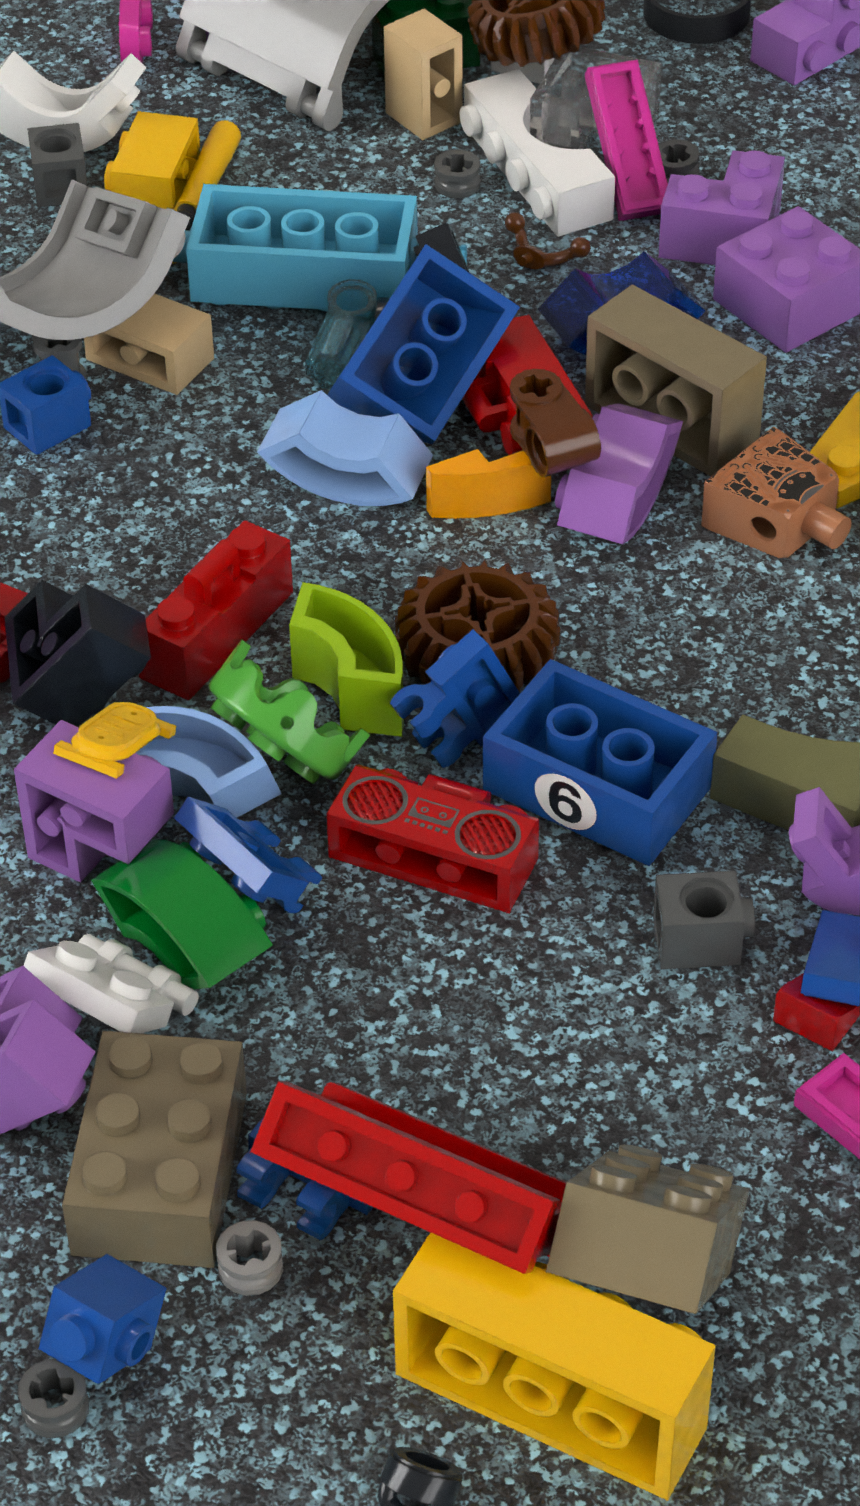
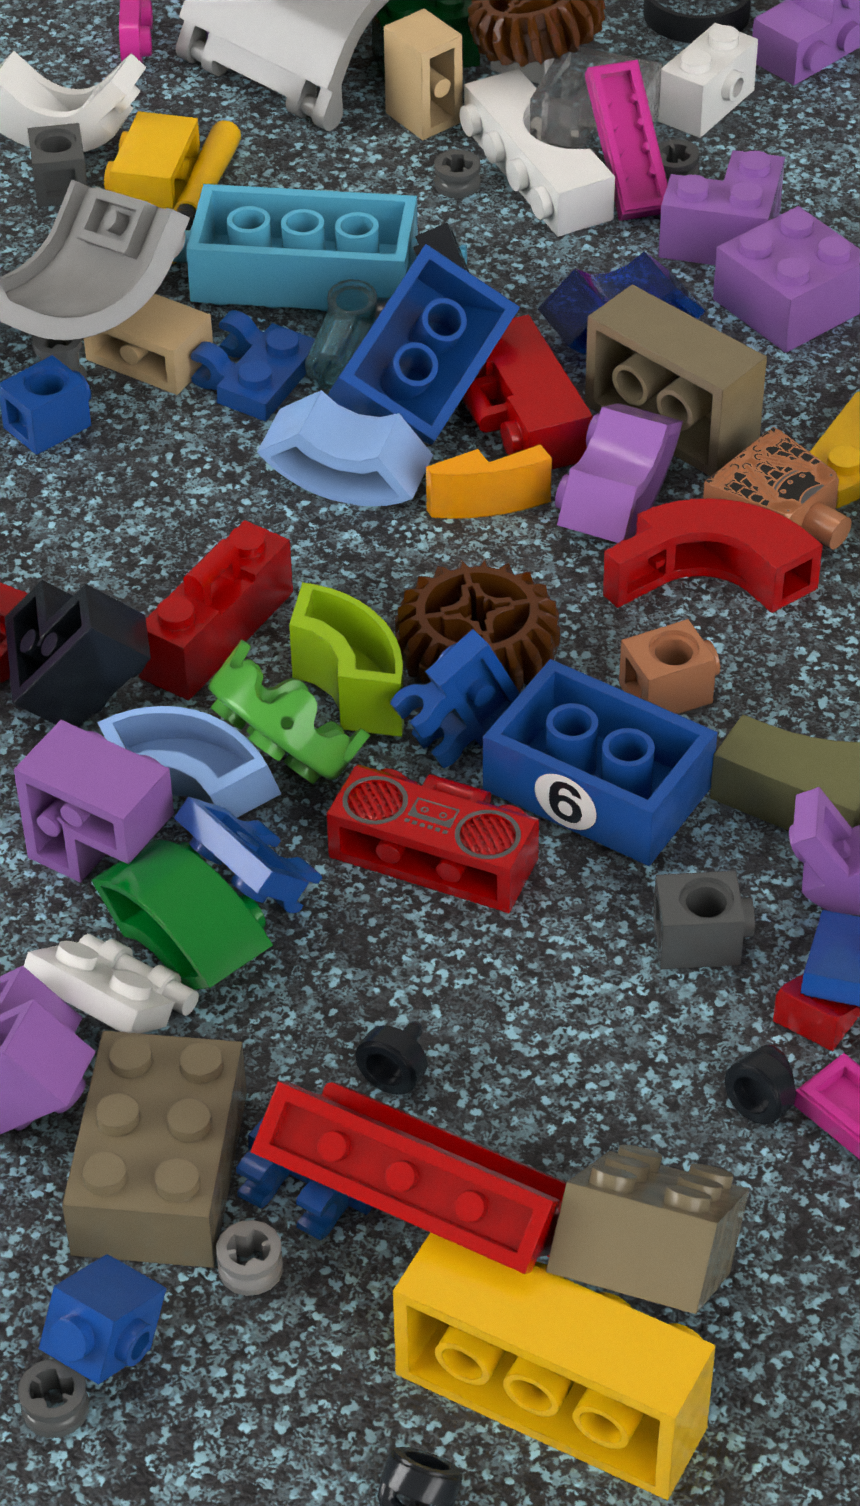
yellow piece [53,702,176,779] -> none
reddish brown piece [505,212,591,270] -> none
reddish brown piece [510,369,601,477] -> none
none -> blue plate [191,310,320,422]
none -> black tile [355,1021,428,1095]
none -> red arch [603,498,823,613]
none -> nougat brick [619,619,720,714]
none -> white brick [657,23,758,138]
none -> black tile [724,1044,796,1125]

